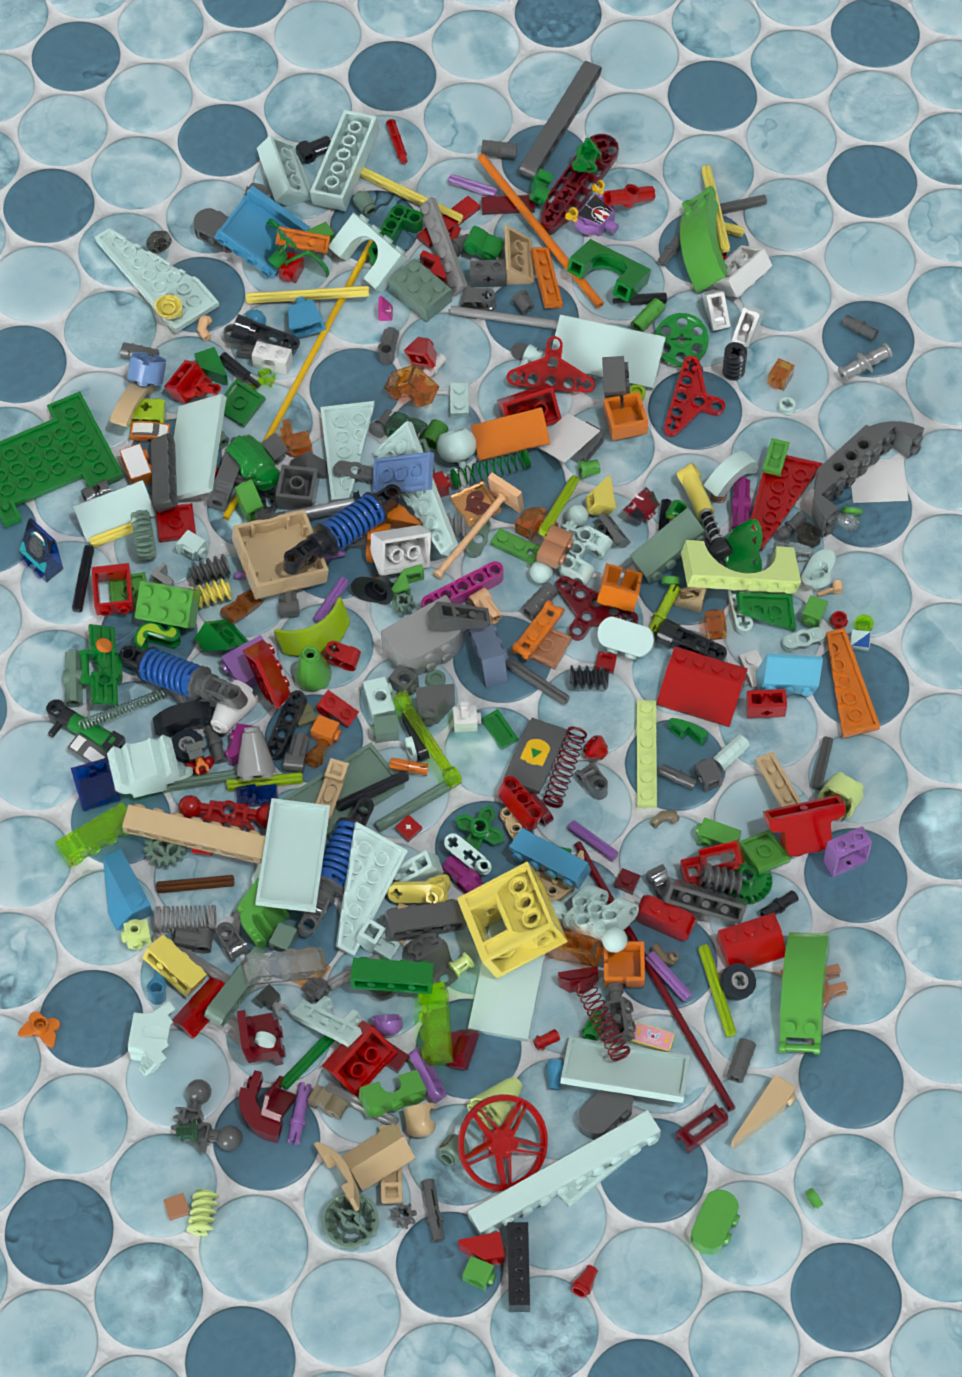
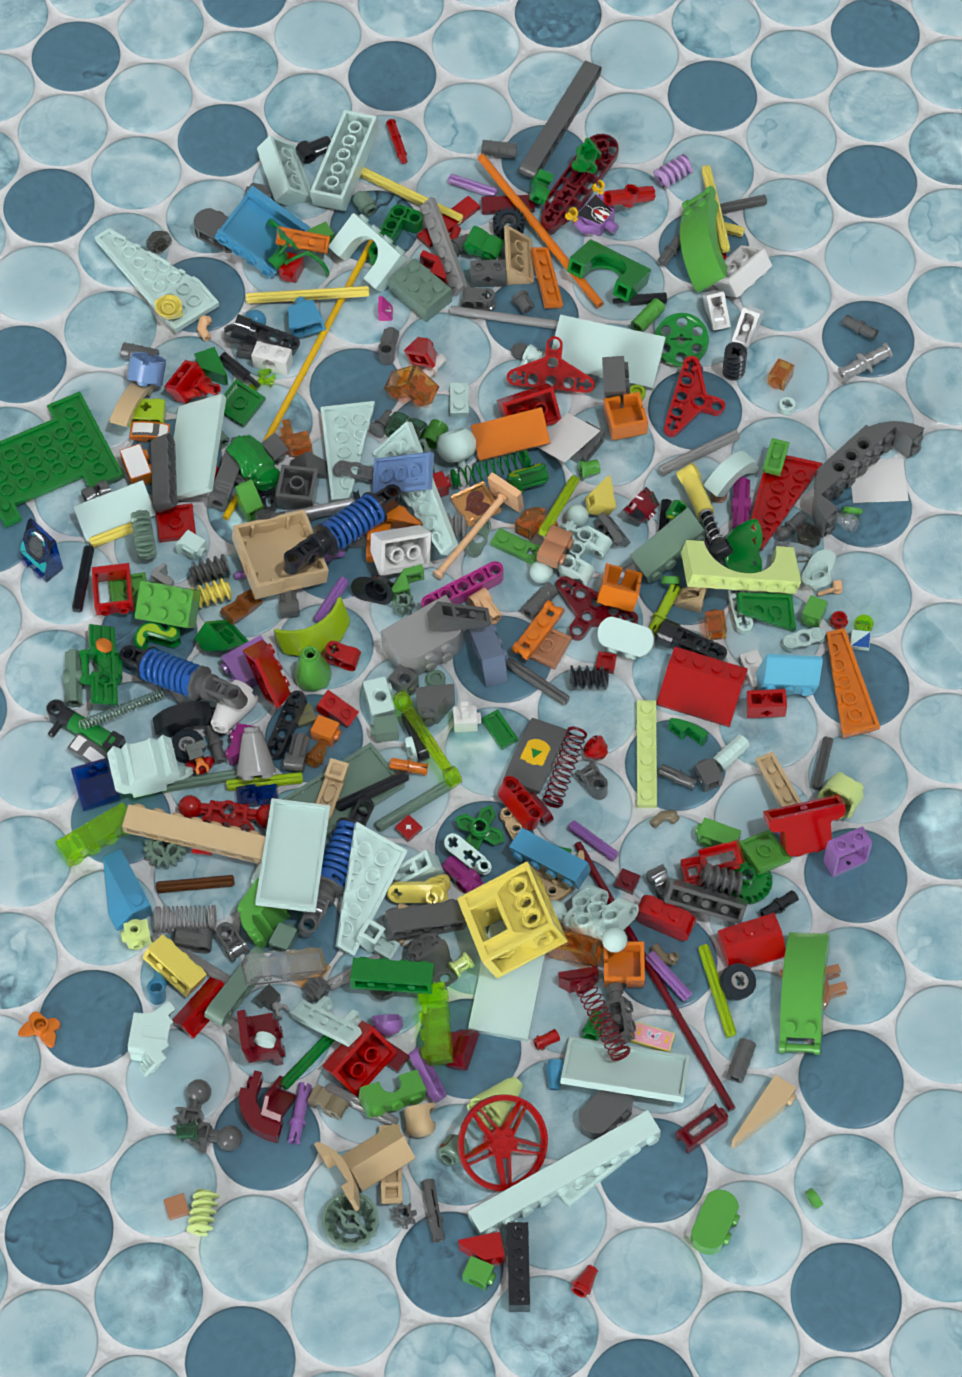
none -> black bush [493,207,525,240]
none -> green animal [506,463,549,494]
none -> lavender piece [653,154,693,188]
none -> light grey axle [658,430,740,476]

